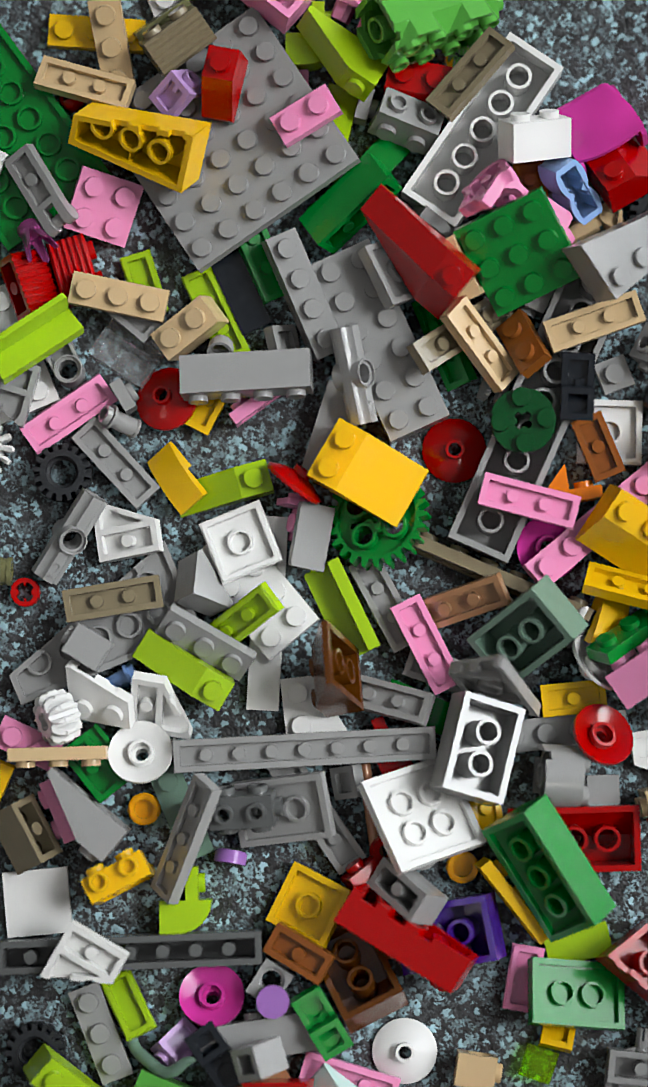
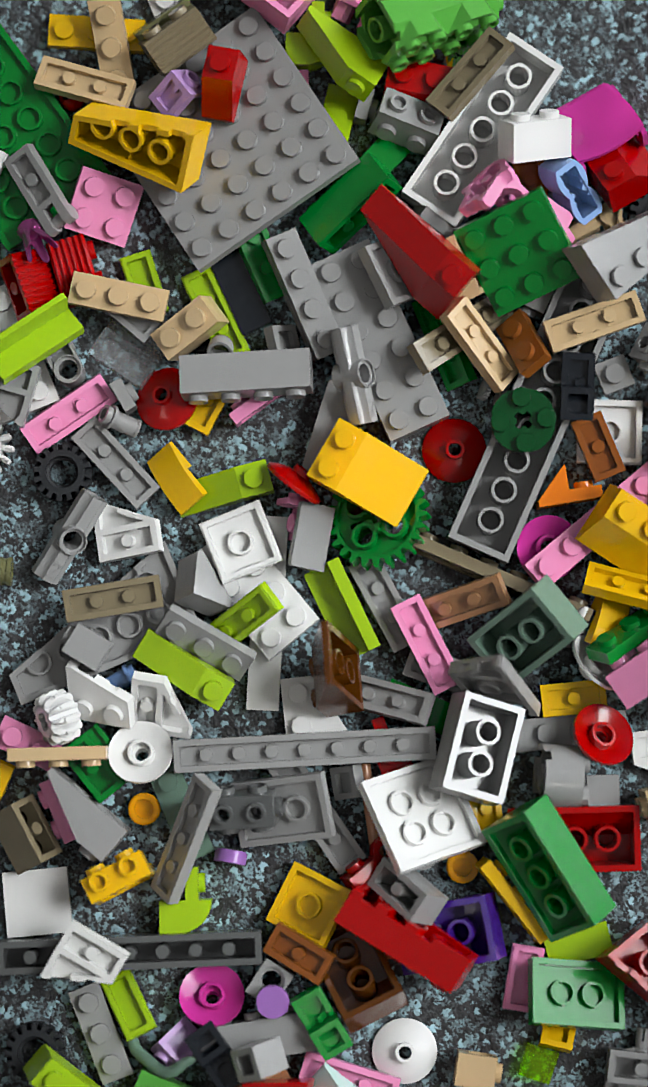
red bush [10,578,41,607] -> none
bright pink plate [269,84,343,148] -> none
bright pink plate [477,472,581,529] -> none

